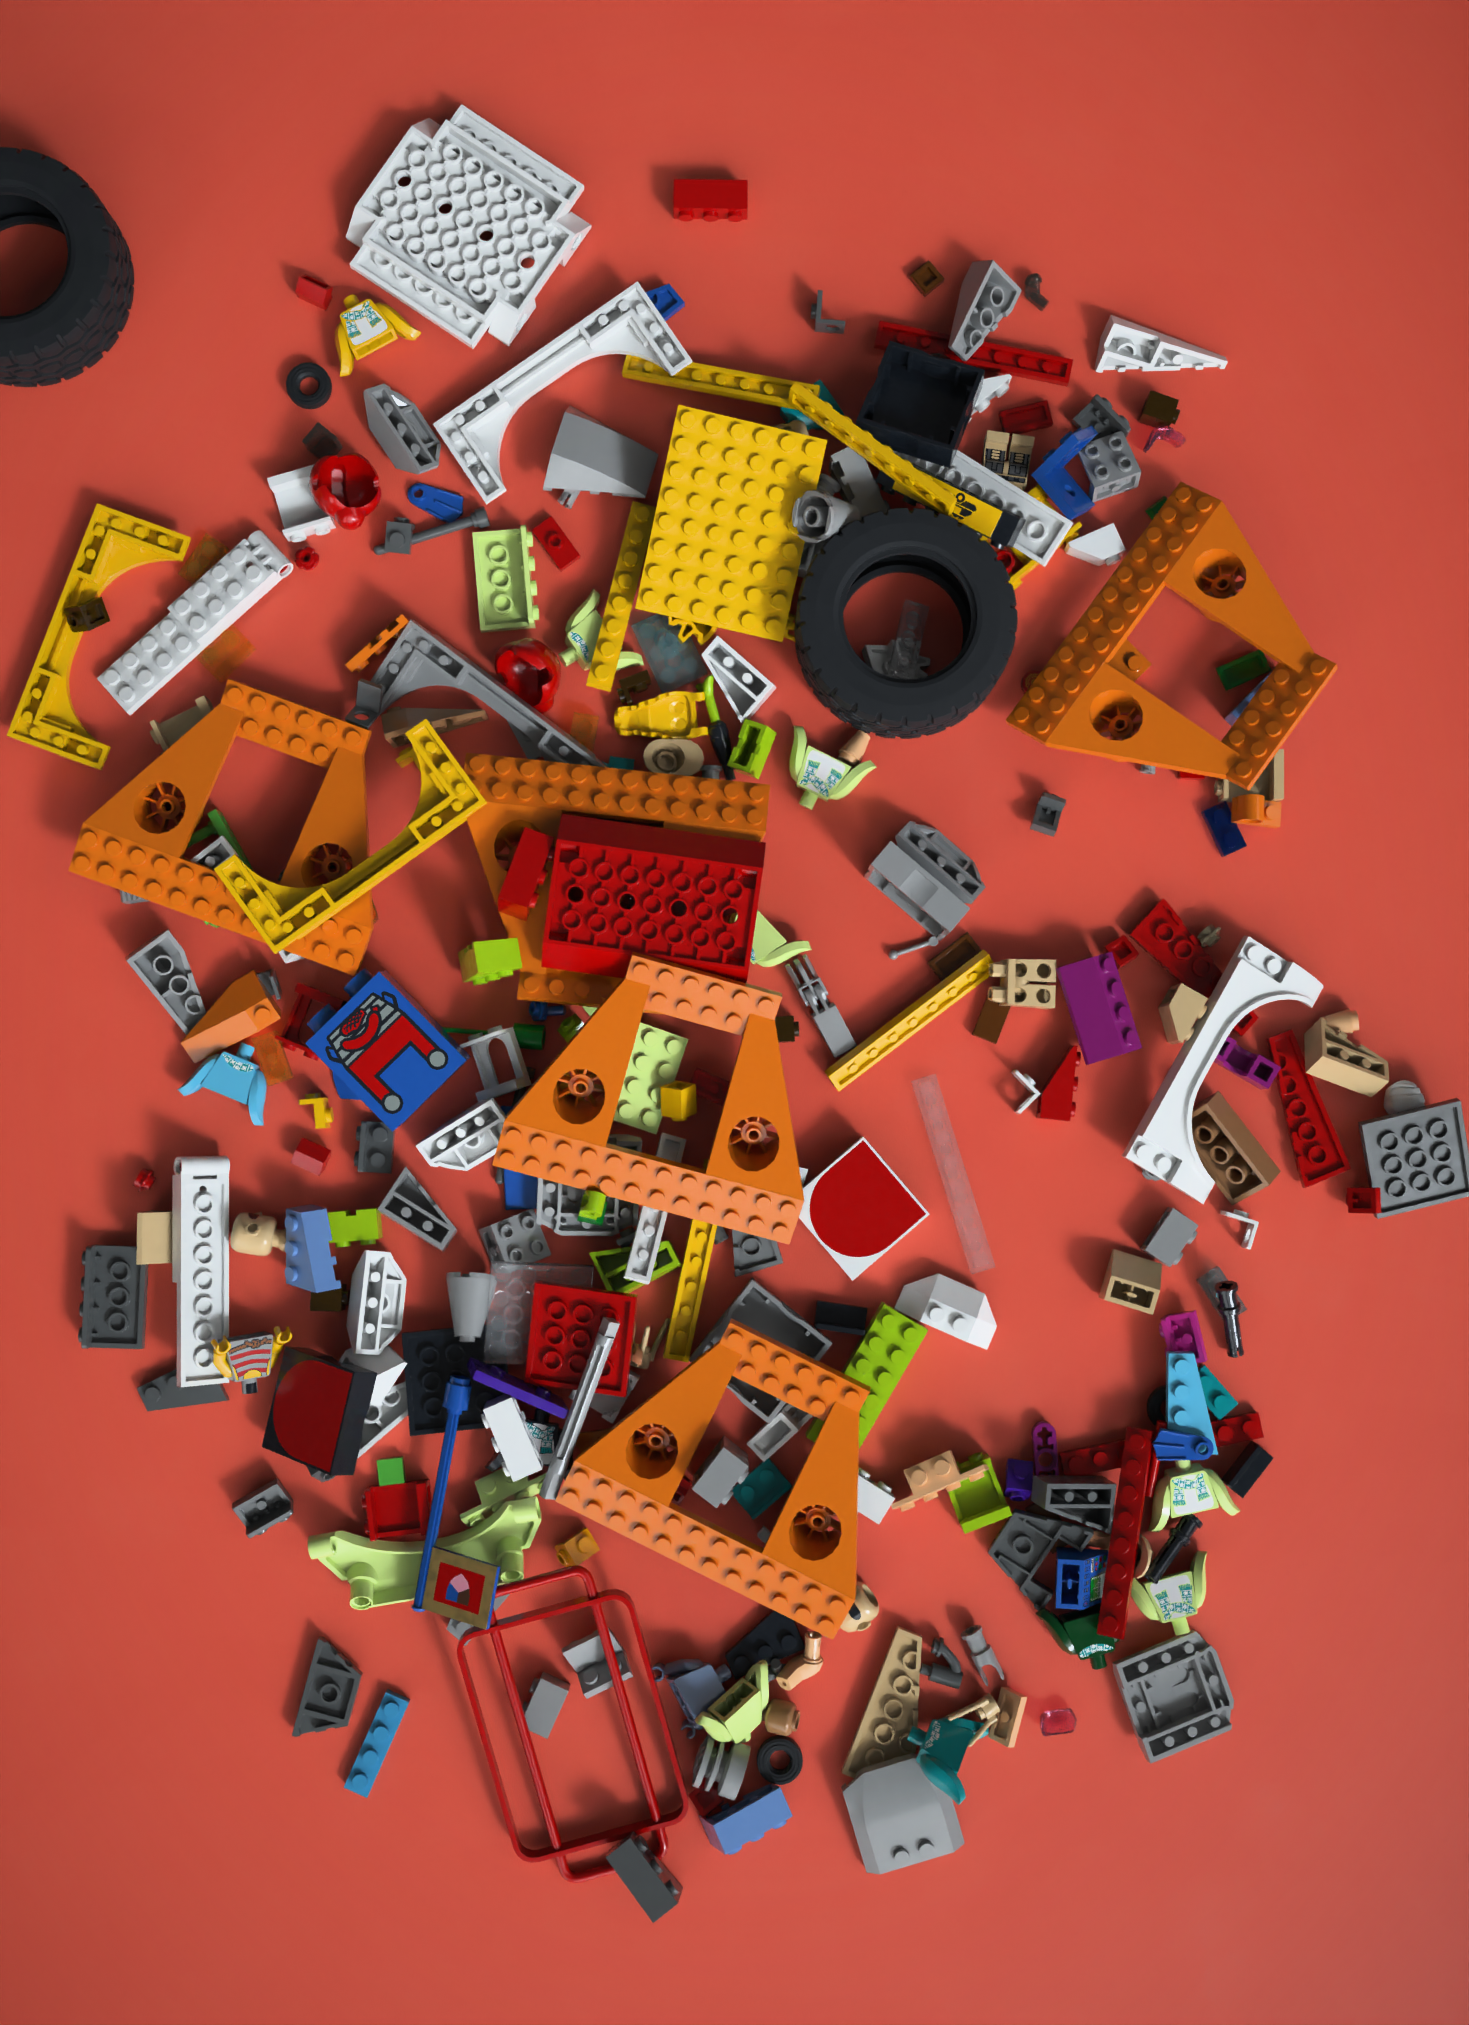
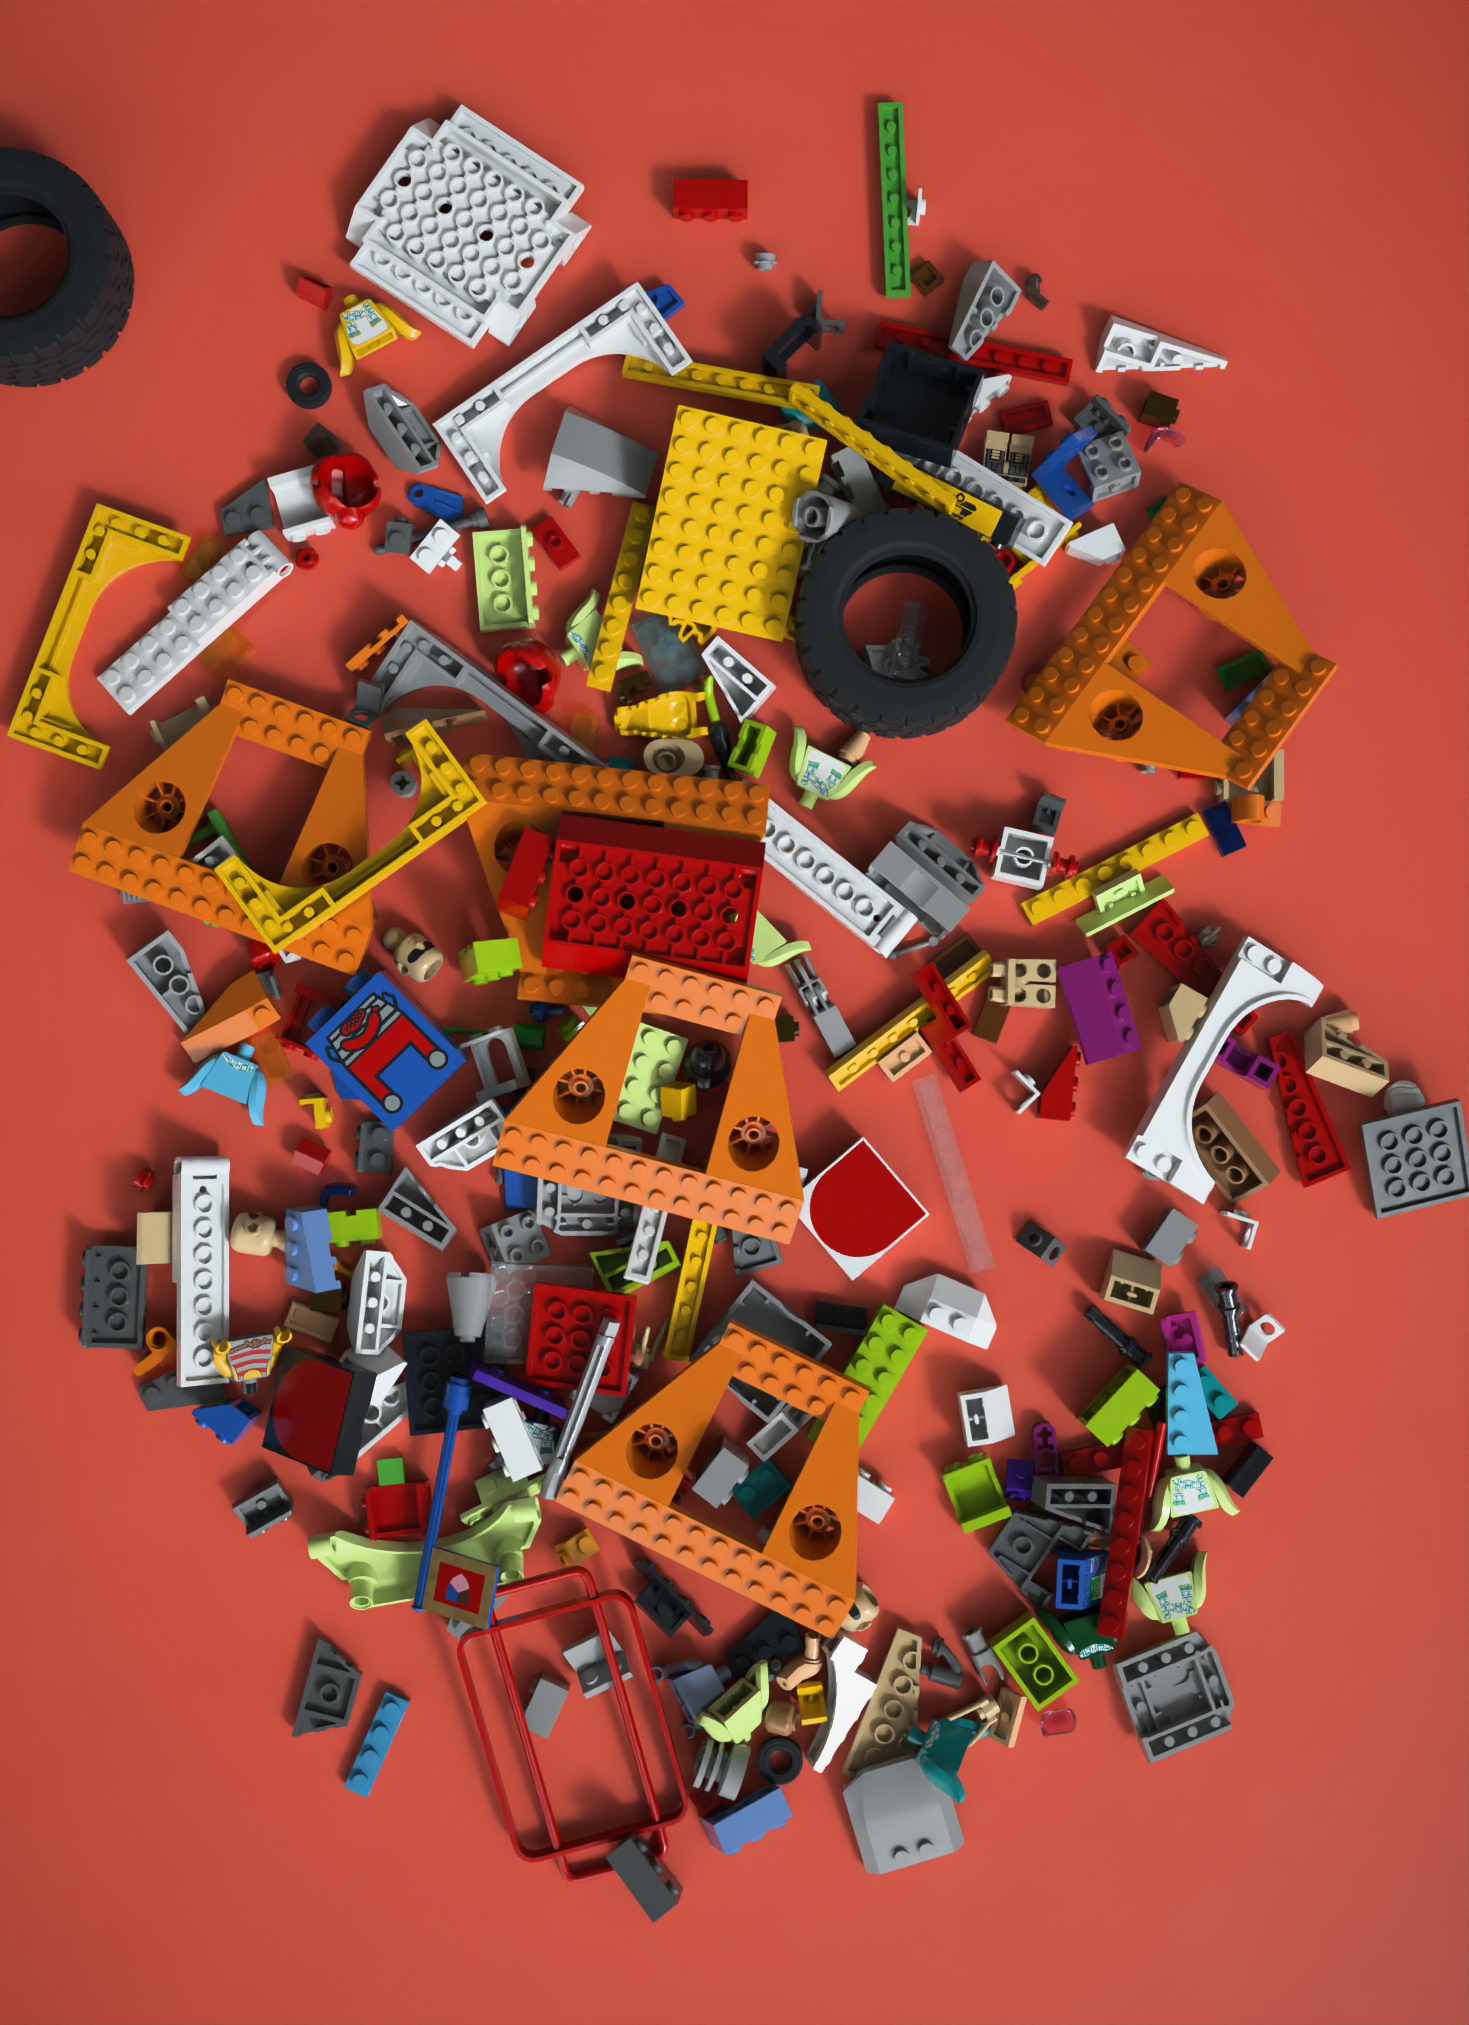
dark brown bracket [64,597,110,632] -> none
lime leg [577,1190,607,1226] -> none
light nougat bracket [891,1450,989,1512] -> none
blue piece [1152,1428,1214,1461] -> none
red bracket [1345,1186,1381,1214] -> none
none -> orange plate [132,1324,177,1377]
none -> blue slope [191,1397,262,1445]
none -> dark grey wing [220,480,275,537]
none -> red head [246,938,282,970]
none -> light nougat tile [284,1301,341,1343]
none -> clear blue hair [320,1182,357,1208]
none -> light orange hand [331,1256,353,1279]
none -> tan piece [383,927,443,983]
none -> light grey wheel [390,770,418,798]
none -> white hinge [409,519,463,574]
none -> black bracket [632,1557,714,1638]
none -> black hat [684,1040,731,1089]
none -> white hinge [742,779,918,958]
none -> light grey plate [753,253,777,271]
none -> black panel [762,313,823,379]
none -> yellow bracket [796,1680,828,1725]
none -> white arch [805,1628,877,1773]
none -> bright green plate [877,102,911,299]
none -> light nougat plate [877,1032,932,1083]
none -> white bracket [907,188,926,226]
none -> red bracket [911,962,981,1093]
none -> white slope [957,1384,1015,1447]
none -> white brick [969,826,1079,890]
none -> lime brick [989,1610,1080,1711]
none -> dark grey bracket [1016,1221,1067,1267]
none -> yellow plate [1020,813,1210,926]
none -> yellowish green bracket [1075,868,1175,937]
none -> lime brick [1076,1363,1160,1447]
none -> black pin [1083,1304,1153,1370]
none -> white bracket [1239,1312,1285,1361]

